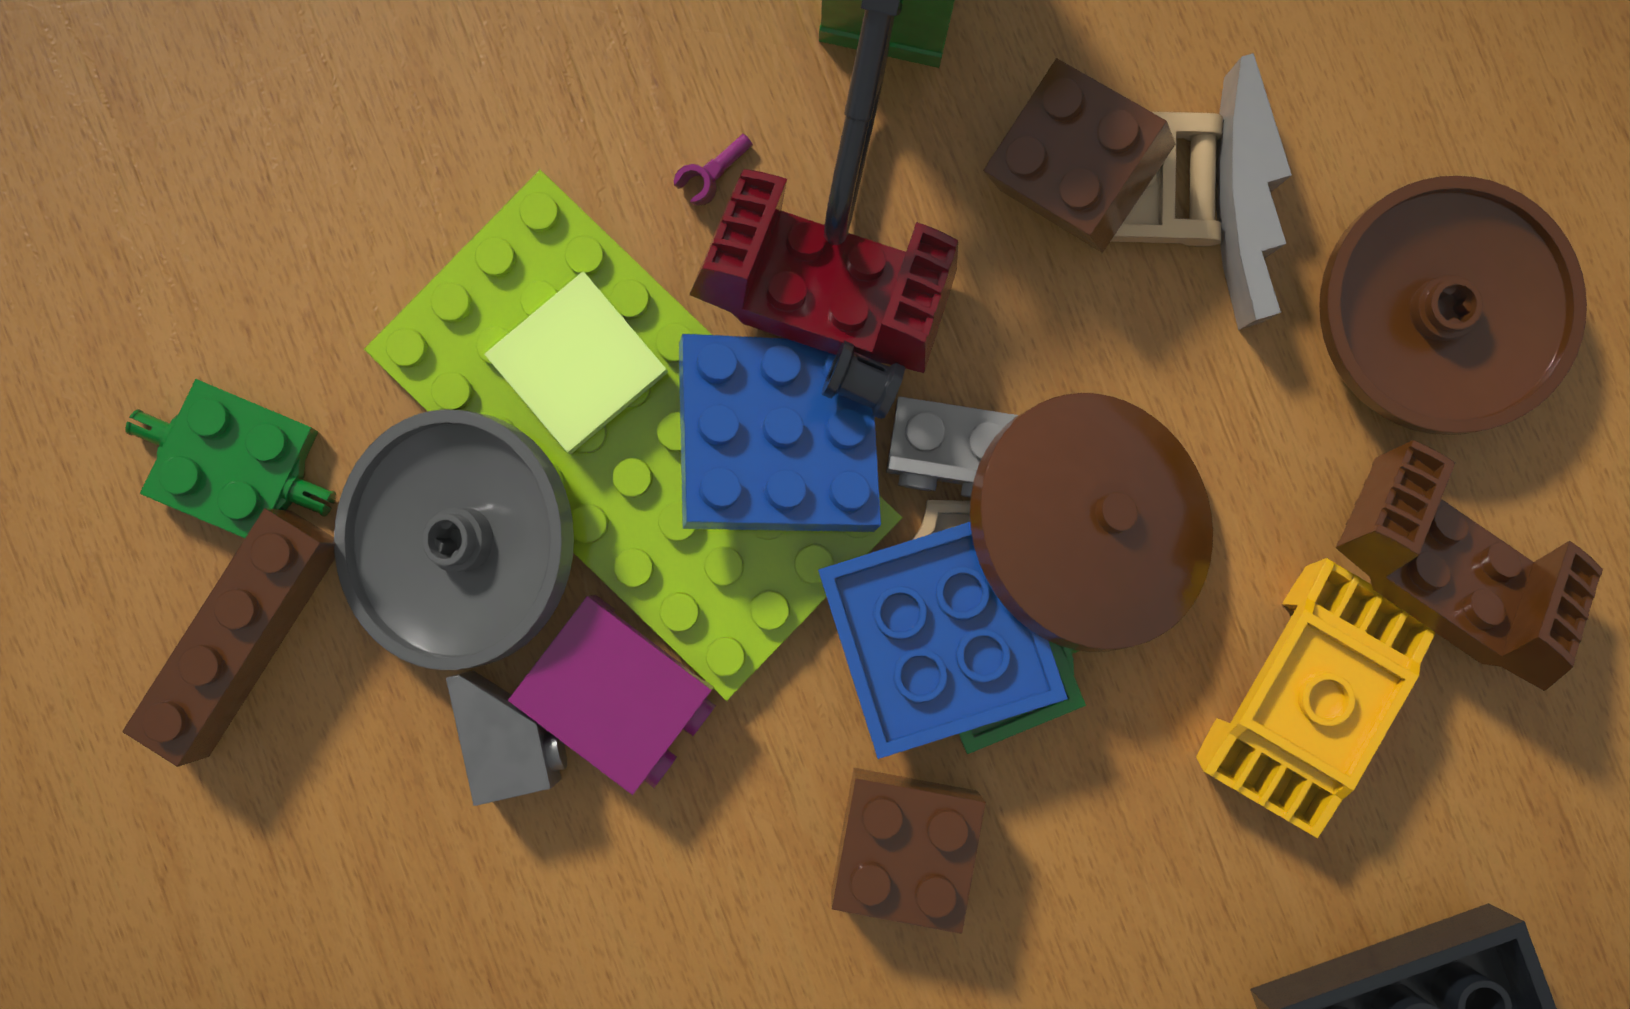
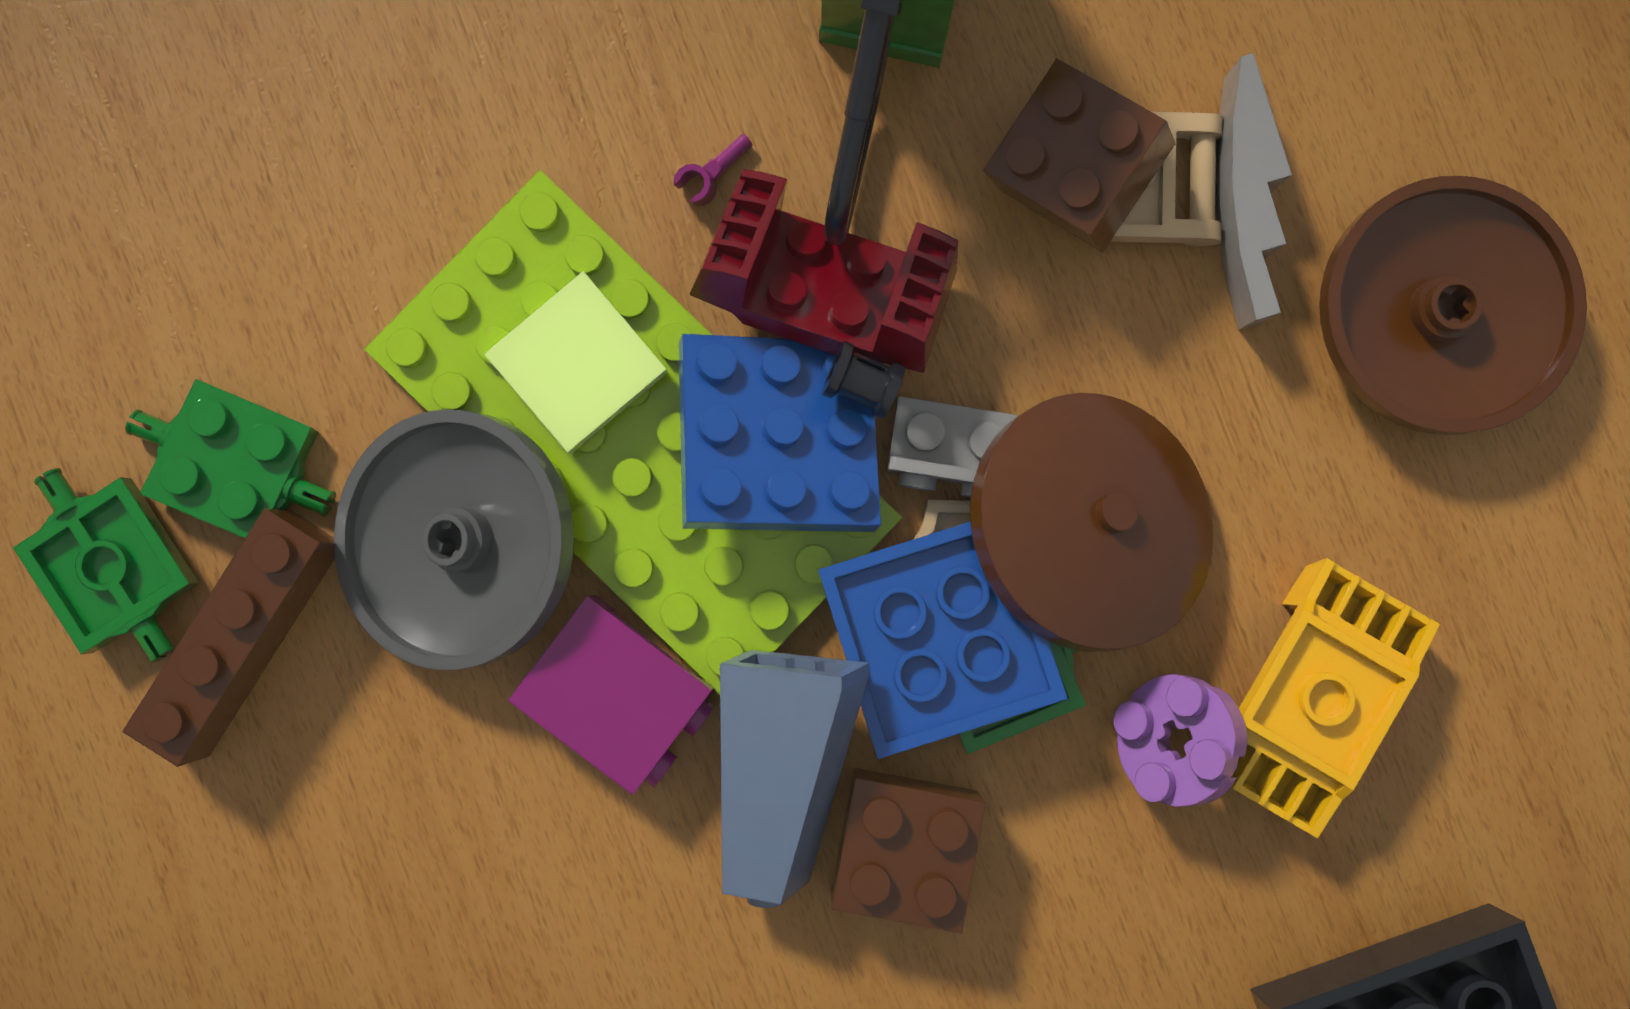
flat silver slope [446,670,567,806] -> none
reddish brown plate [1336,440,1603,691] -> none
none -> green plate [13,468,199,664]
none -> sand blue slope [720,650,869,908]
none -> medium lavender plate [1113,674,1247,807]

